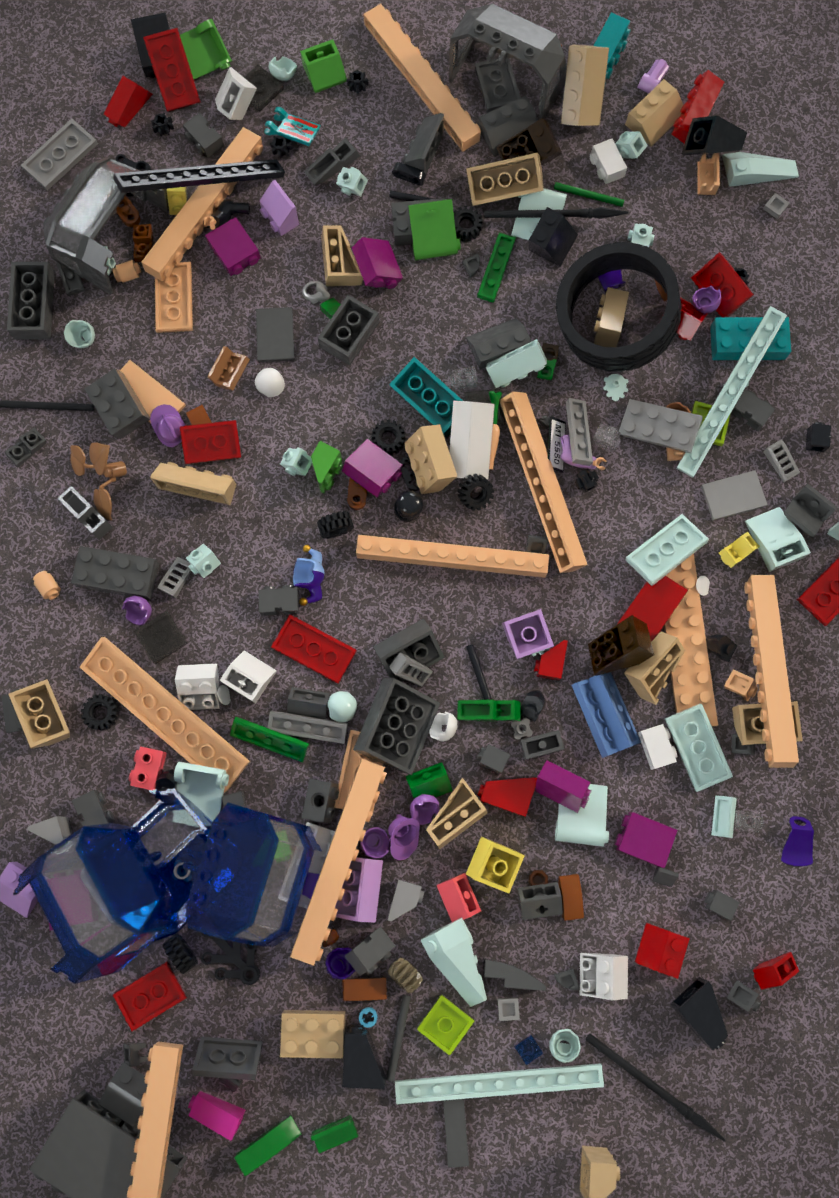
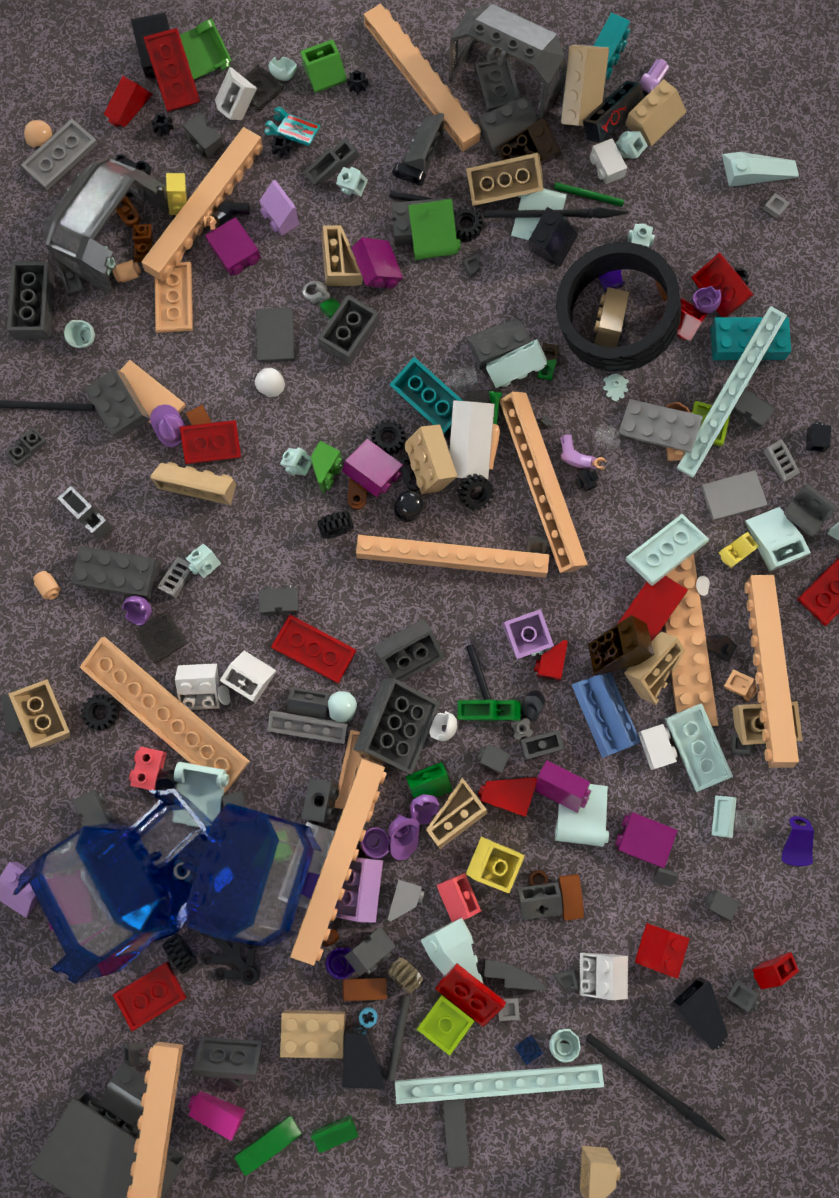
light grey slope [27,816,76,848] -> none
medium nougat plant [70,442,127,521] -> none
black plate [113,159,285,193] -> none
medium nougat bracket [207,346,250,391] -> none
green tile [230,717,309,762] -> none
piece [293,545,325,606] -> none
light grey slope [389,652,433,687] -> none
green tile [477,233,516,303] -> none
white sticker [548,416,566,473] -> none
light grey plate [566,398,593,466] -> none
red brick [672,70,724,144] -> none
black slope [682,116,747,155] -> none
light nougat hinge [697,153,720,195] -> none
none -> light nougat hair [24,120,53,148]
none -> red tile [434,963,506,1027]
none -> black brick [583,80,643,143]

